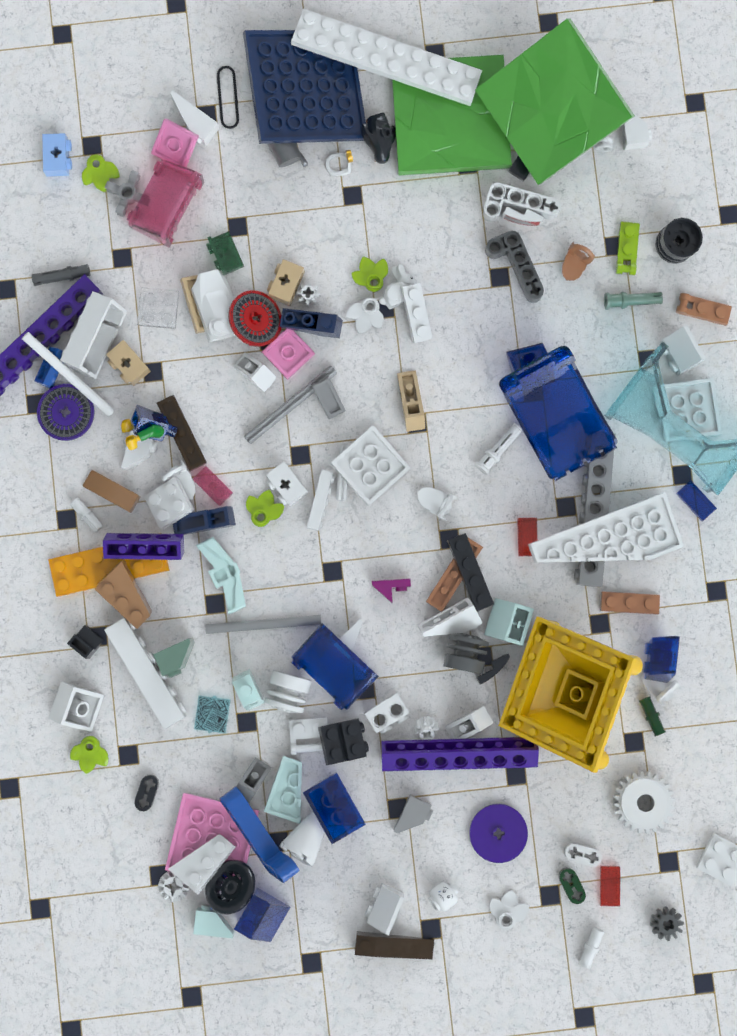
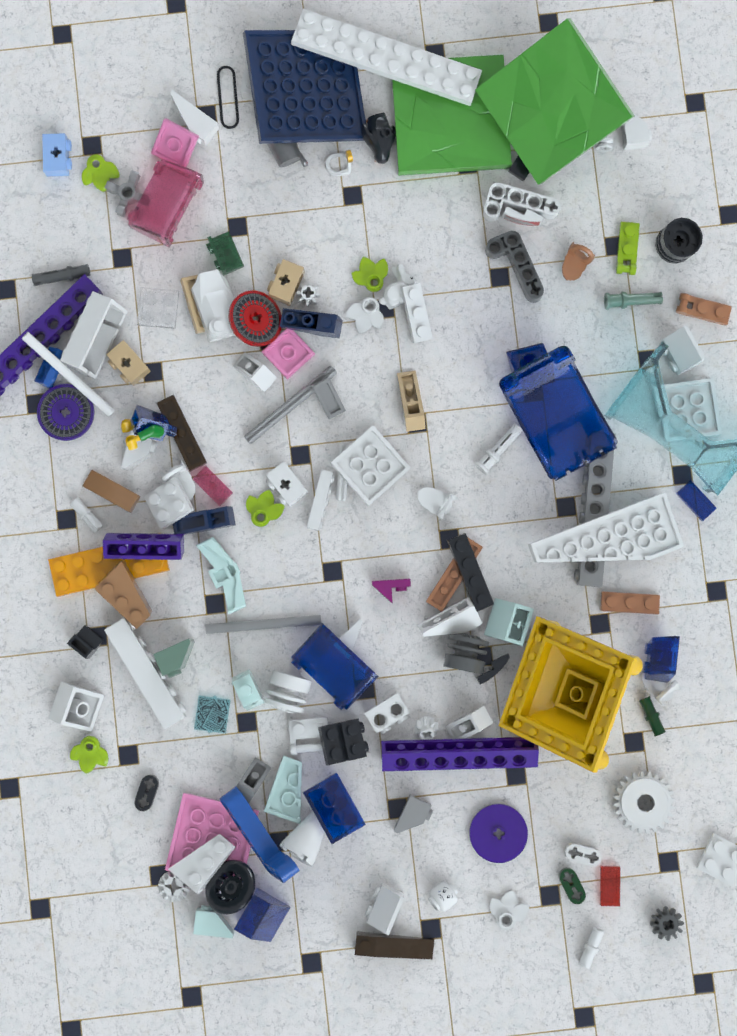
clear red tile [517,518,538,557] -> none

